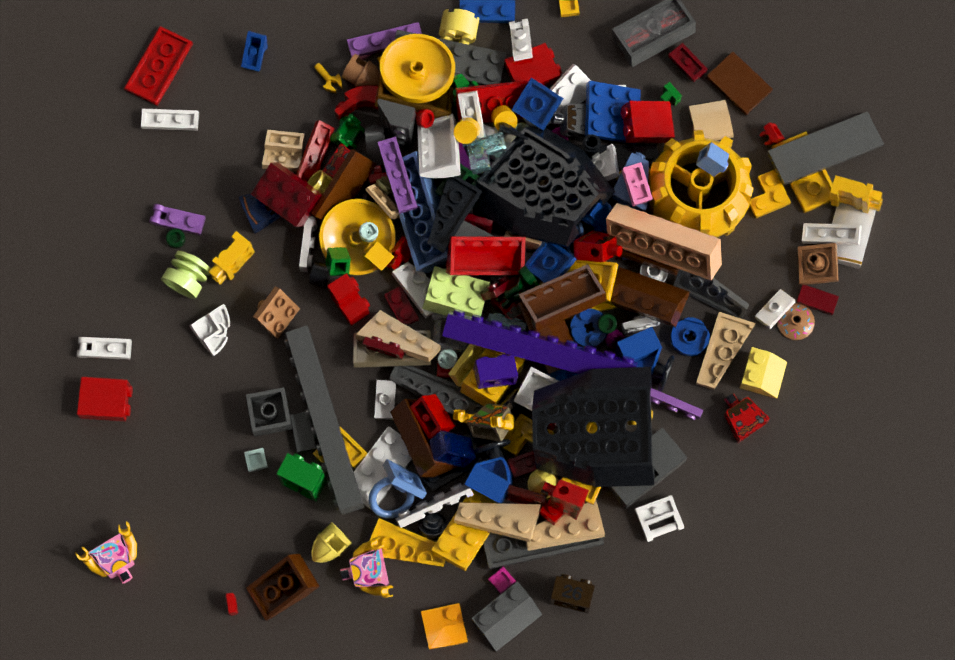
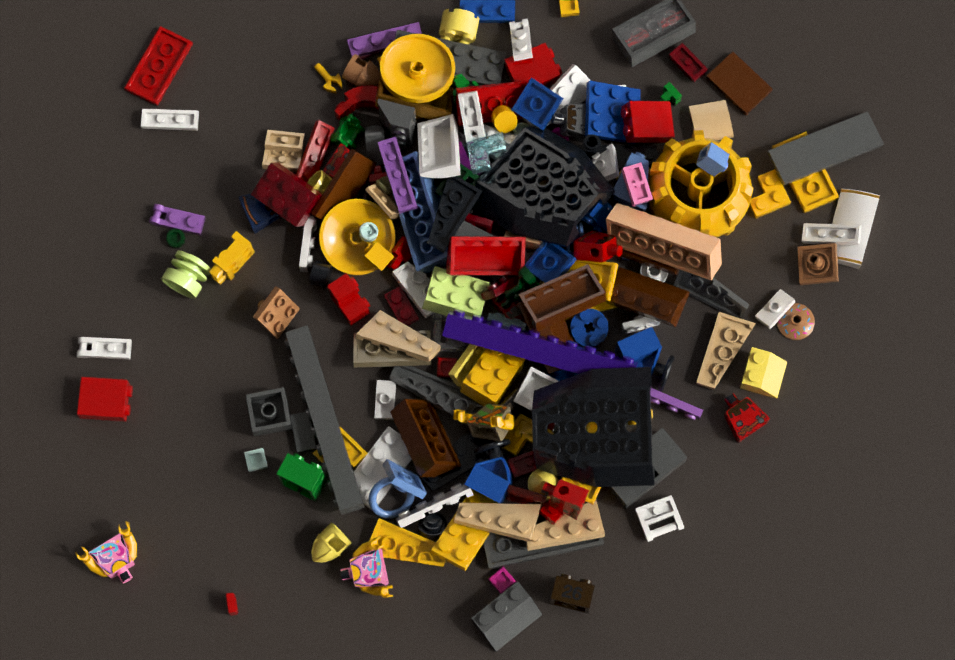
white brick [189,304,230,356] -> none
blue slope [241,31,268,72] -> none
reddish brown slope [246,554,319,621] -> none
green brick [326,247,351,276] -> none
dark red plate [362,336,405,360] -> none
red brick [410,394,455,439] -> none
red tile [416,109,434,128] -> none
light orange plate [421,603,468,650] -> none
clear blue brick [429,430,476,468] -> none
light aqua tile [438,349,458,369] -> none
yellow piece [454,117,480,144] -> none
dark purple brick [473,354,518,389] -> none
black bar [497,122,528,140] -> none
dark green tile [597,314,617,333] -> none
magenta tile [605,330,625,349] -> none
blue plate [671,317,710,356] -> none
red tile [760,123,785,146] -> none
dark red tile [796,284,839,315] -> none
yellow hips [830,175,883,213] -> none

